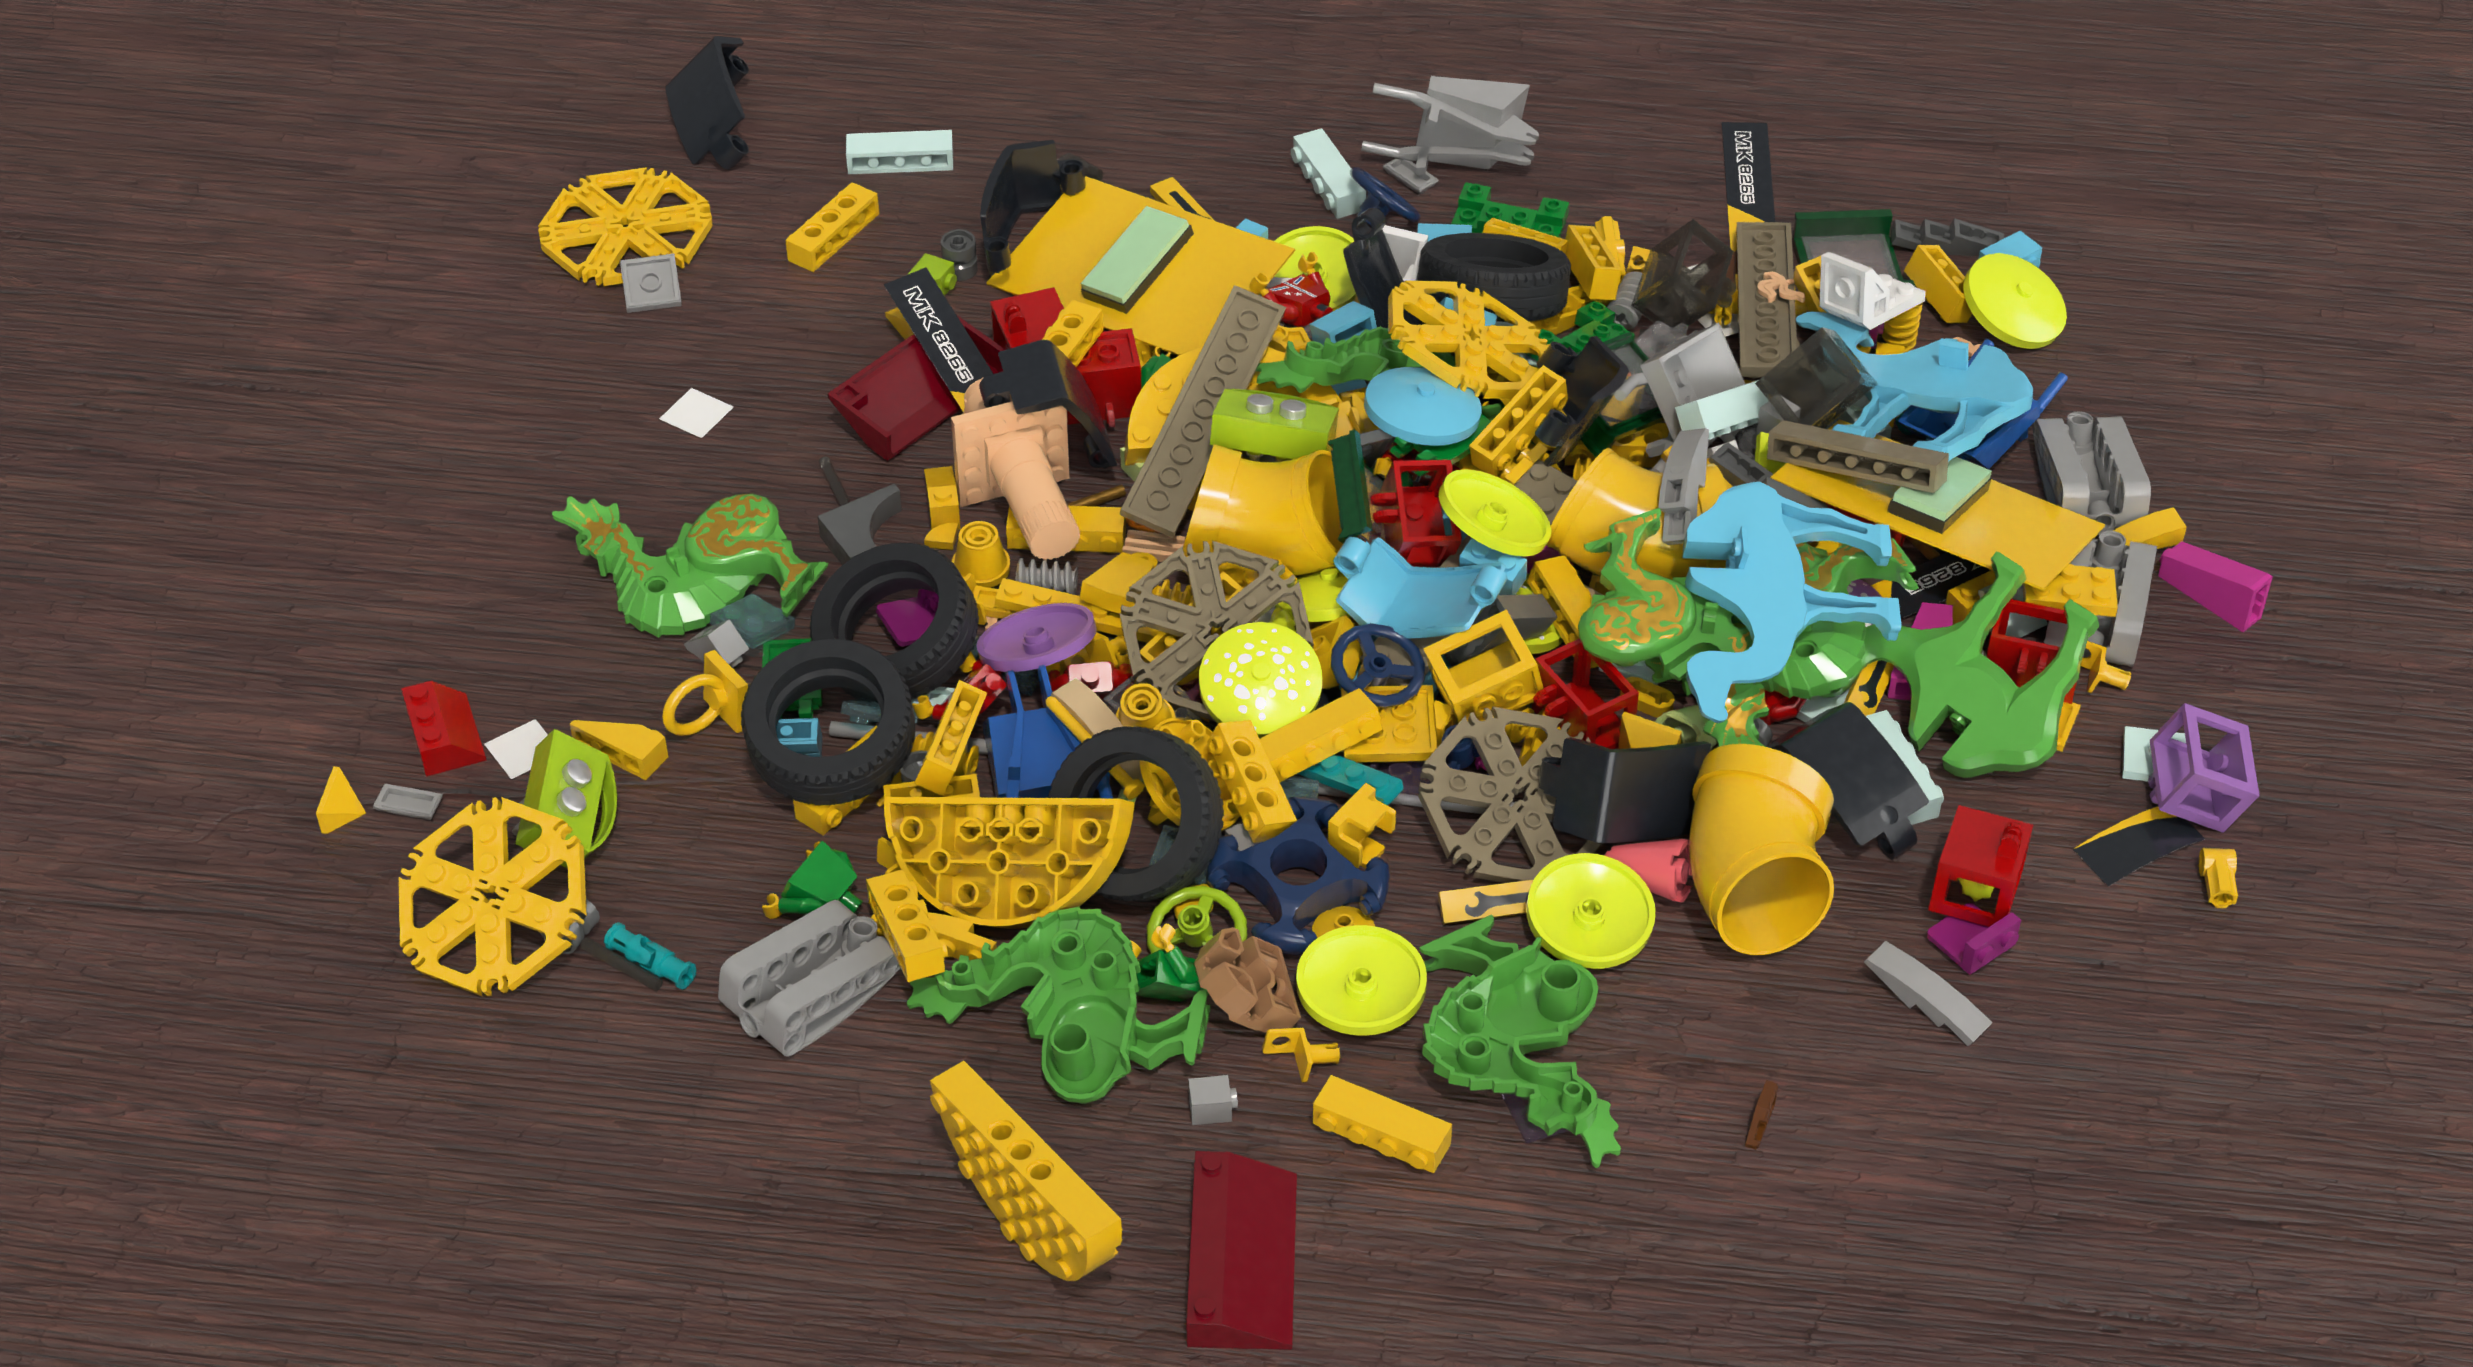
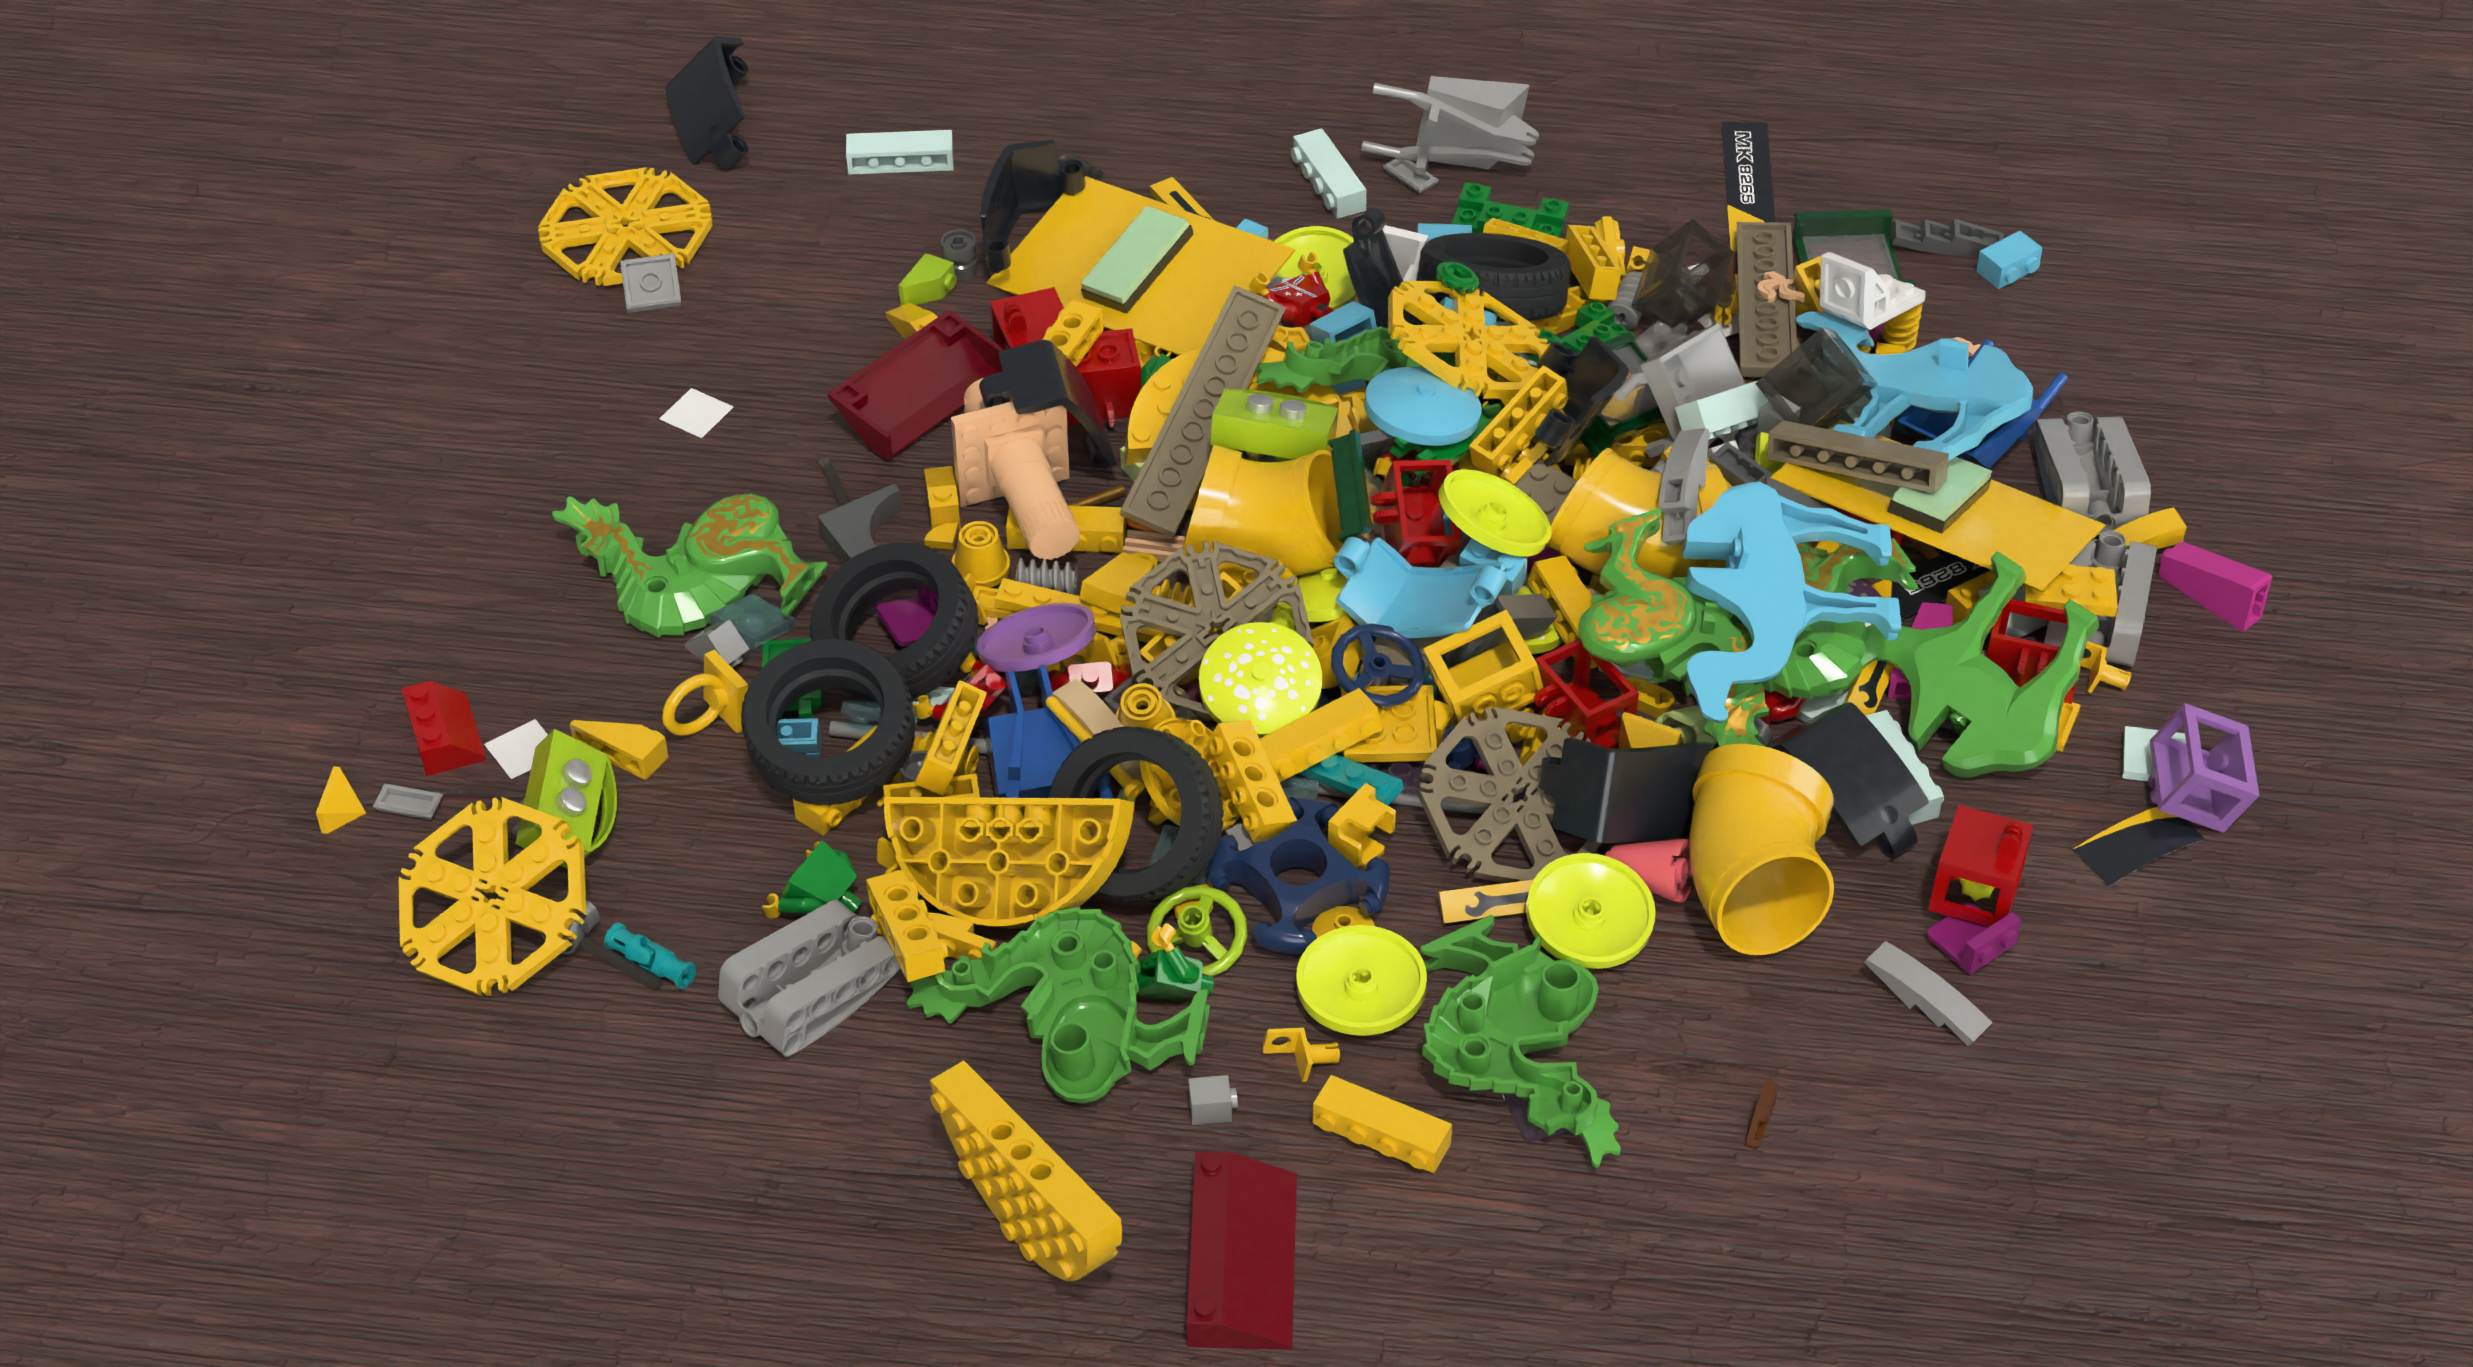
yellow brick [785,182,879,272] -> none
black sticker [884,267,993,414] -> none
medium nougat connector [1194,927,1301,1039] -> none
dark blue piece [1350,167,1421,225] -> none
yellow brick [1904,245,1972,324] -> none
neon yellow dish [1963,253,2067,349] -> none
yellow piece [2199,848,2238,908] -> none
none -> green gear [1435,262,1480,294]

